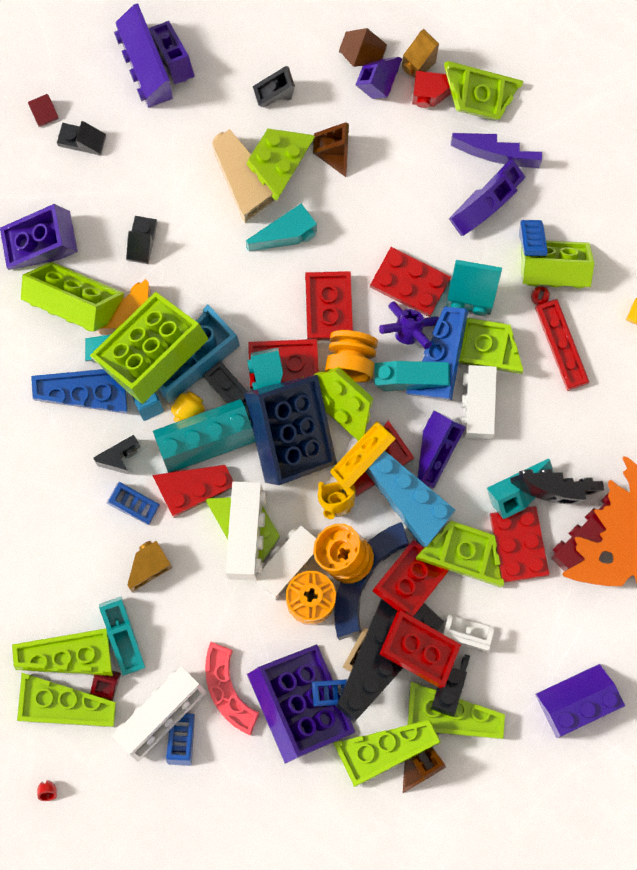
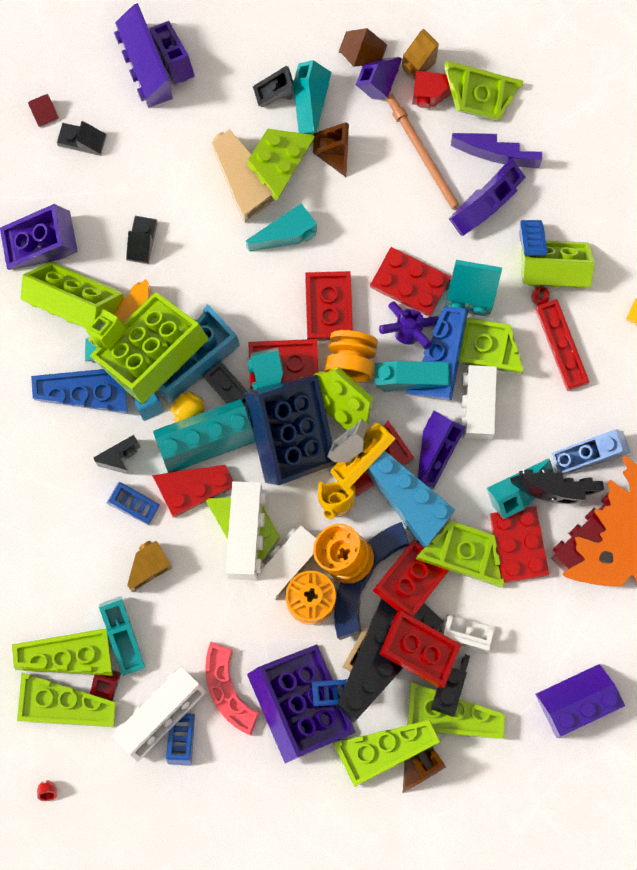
none -> lime window [86,308,127,351]
none -> teal slope [294,60,332,134]
none -> light grey slope [327,419,371,462]
none -> nougat bar [385,94,459,209]
none -> medium blue slope [552,429,631,474]

